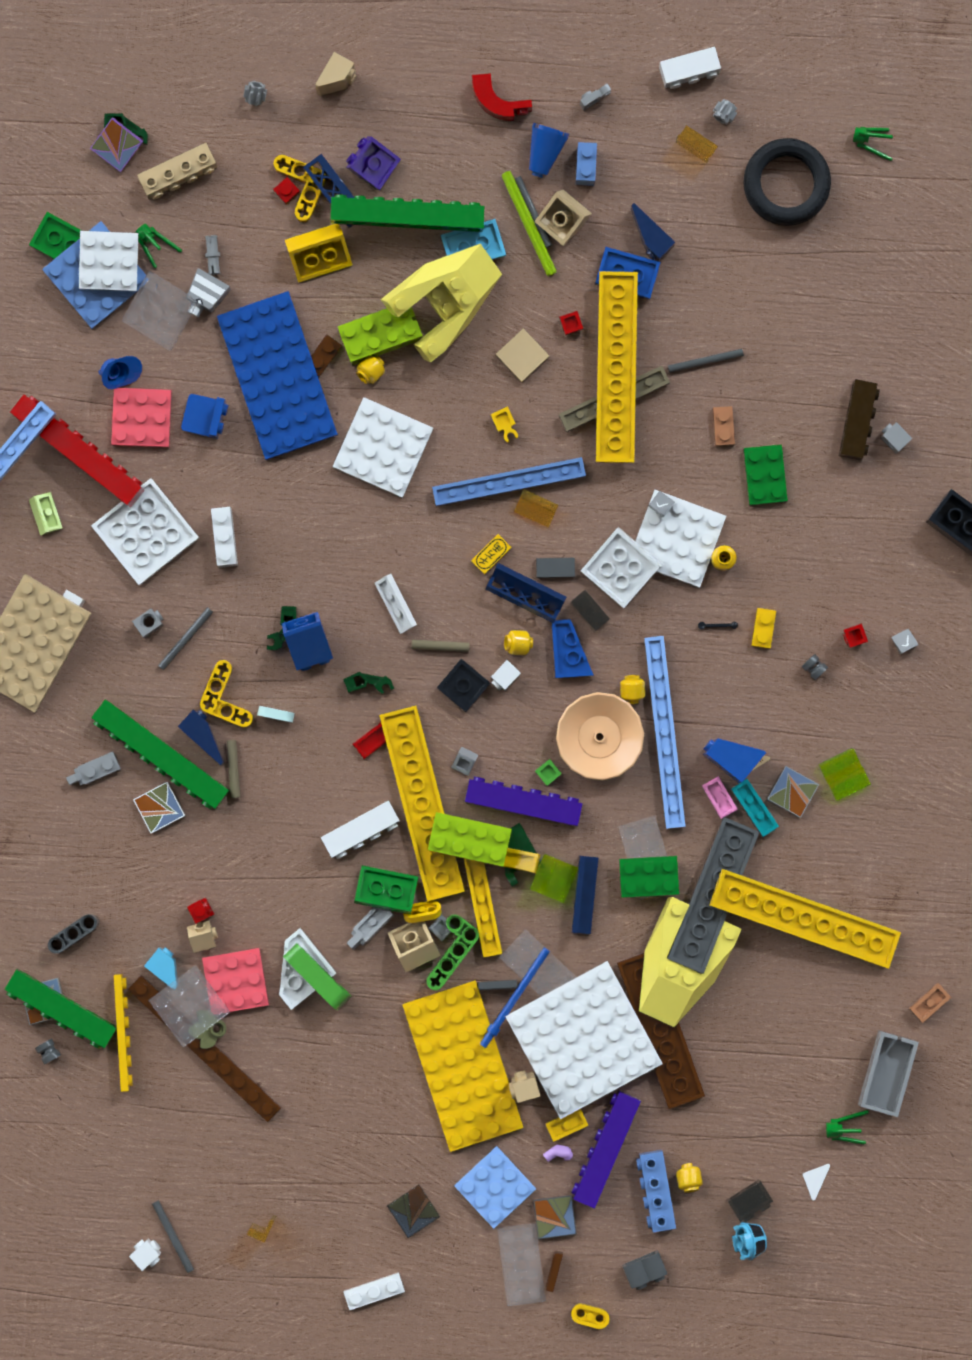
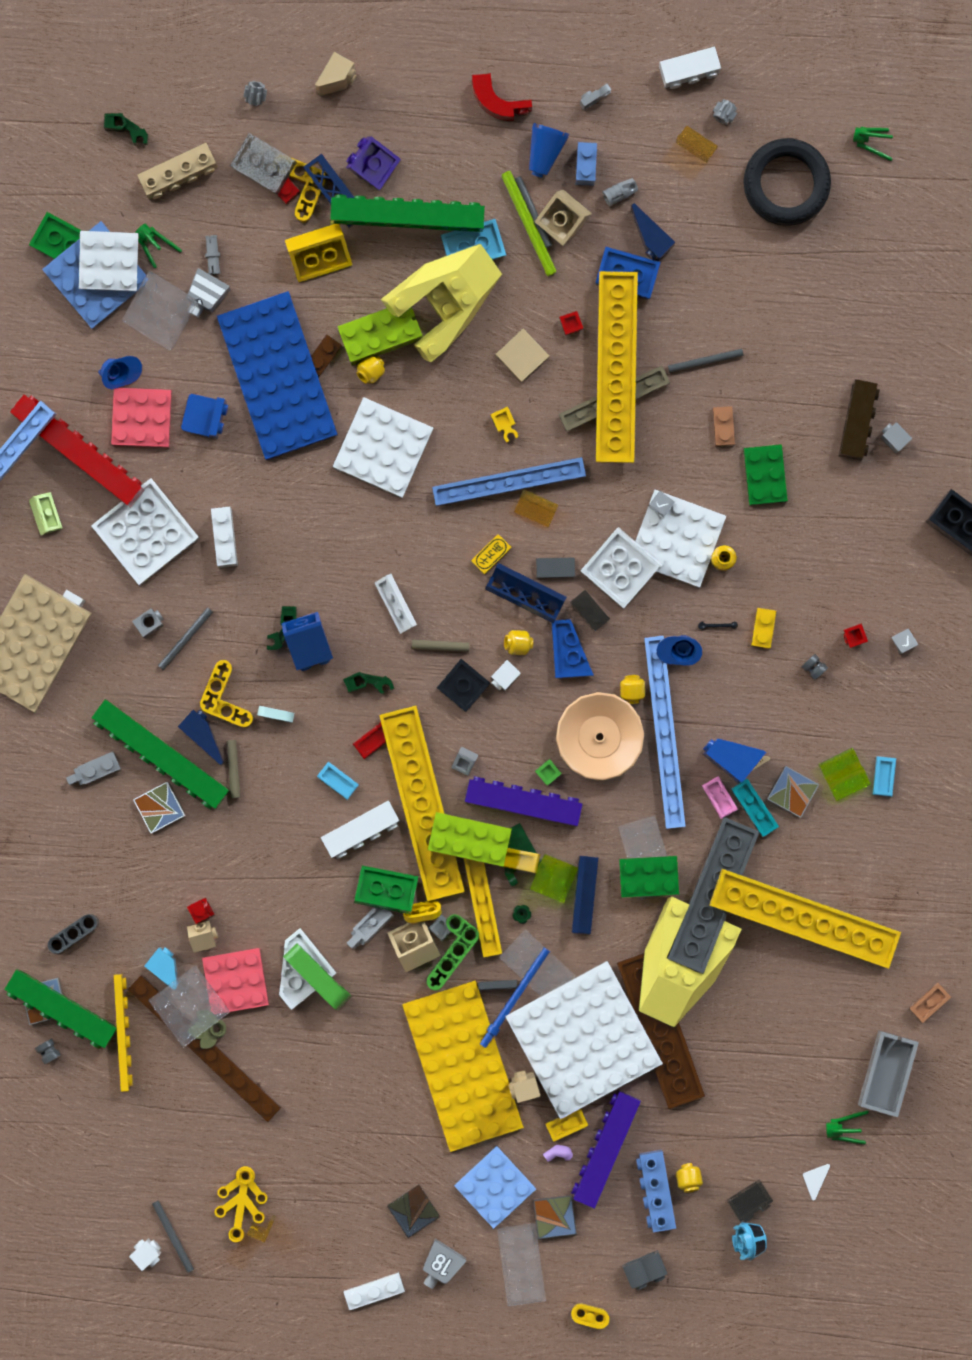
tile [90,118,143,172] -> none
reddish brown tile [546,1250,563,1292] -> none
none -> yellow plant [215,1166,268,1243]
none -> clear smoke plate [230,133,297,195]
none -> medium azure tile [317,762,359,800]
none -> light grey torso [423,1238,466,1289]
none -> dark green plate [512,905,531,924]
none -> light grey hinge [602,178,638,207]
none -> blue piece [656,635,702,666]
none -> medium azure tile [872,756,896,797]

